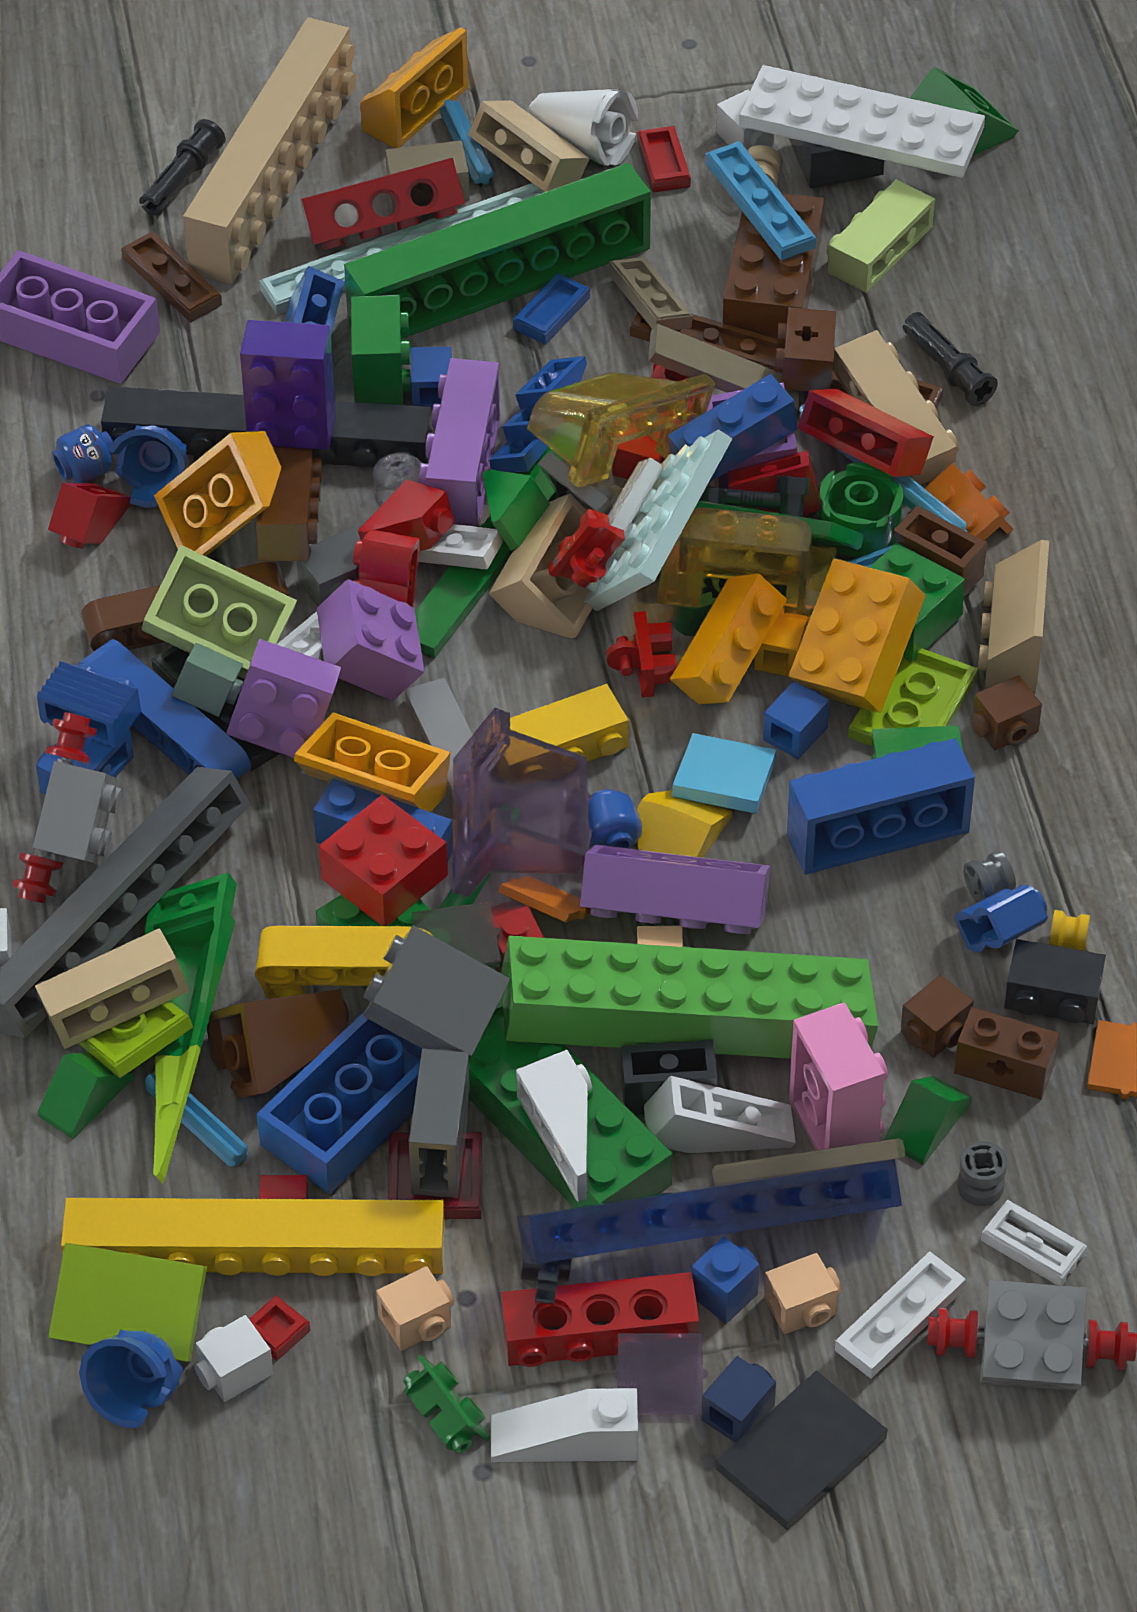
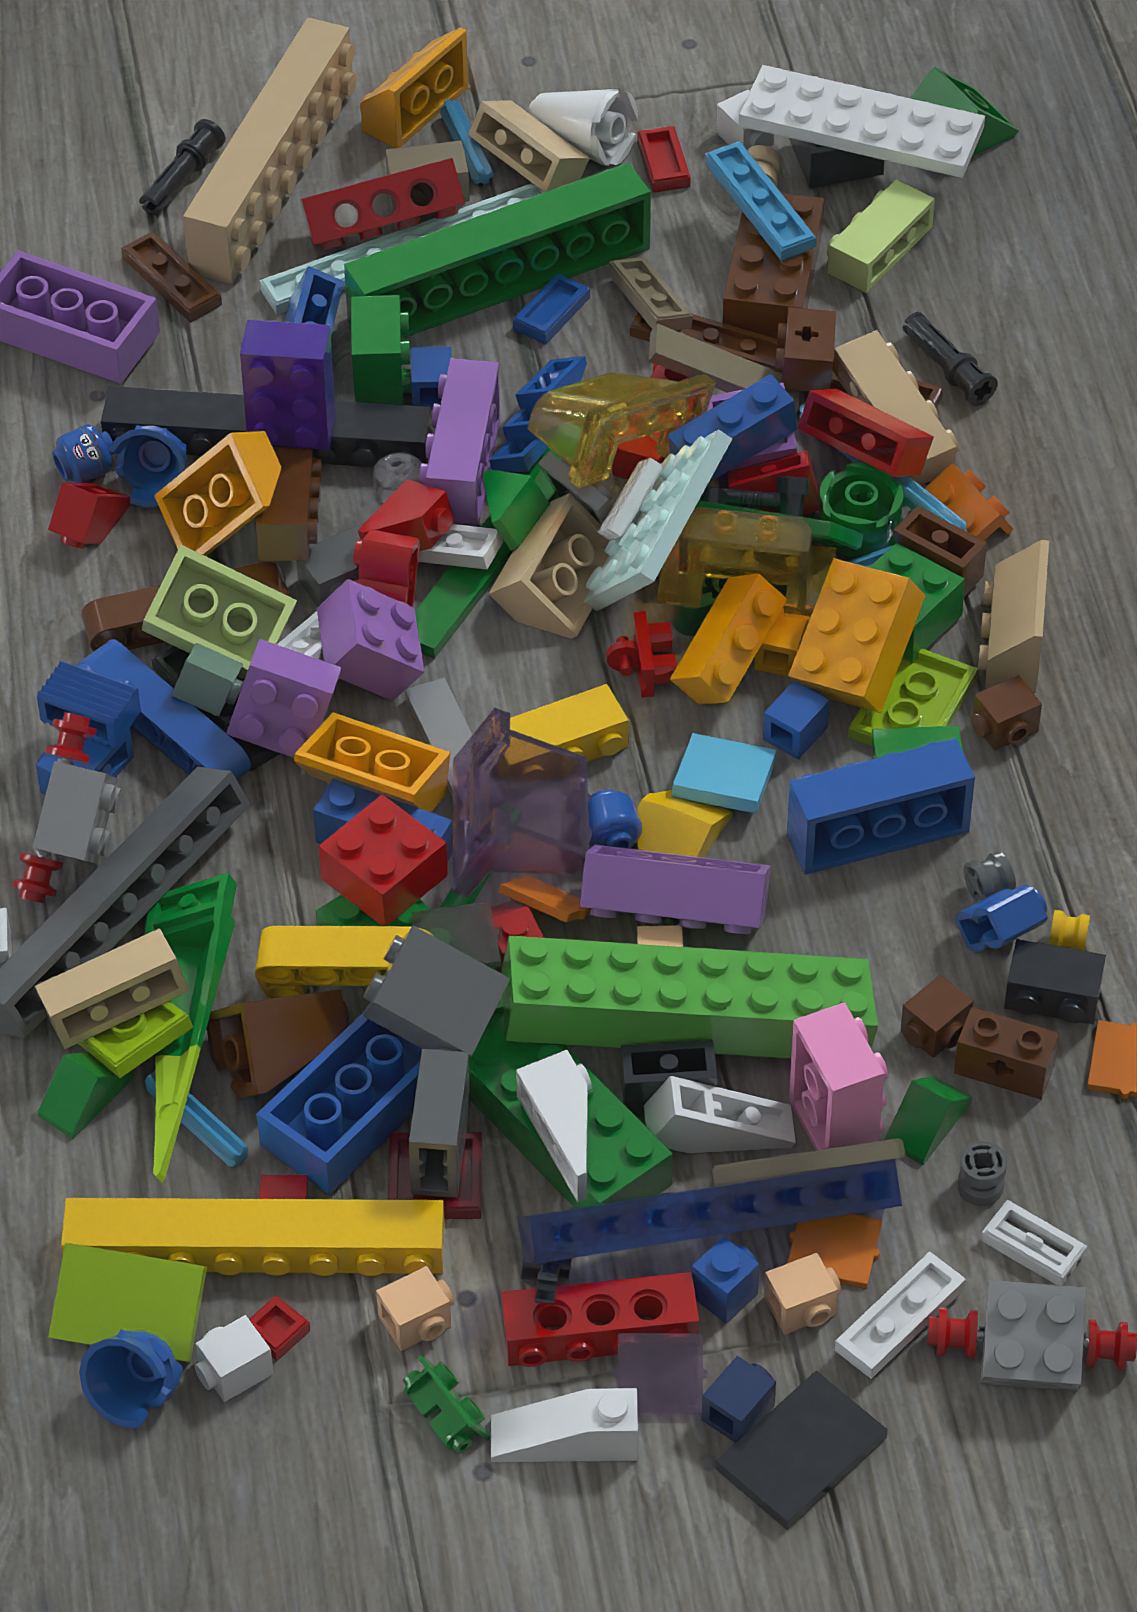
red hips [548,509,625,588] -> none
none -> orange piece [787,1204,883,1288]

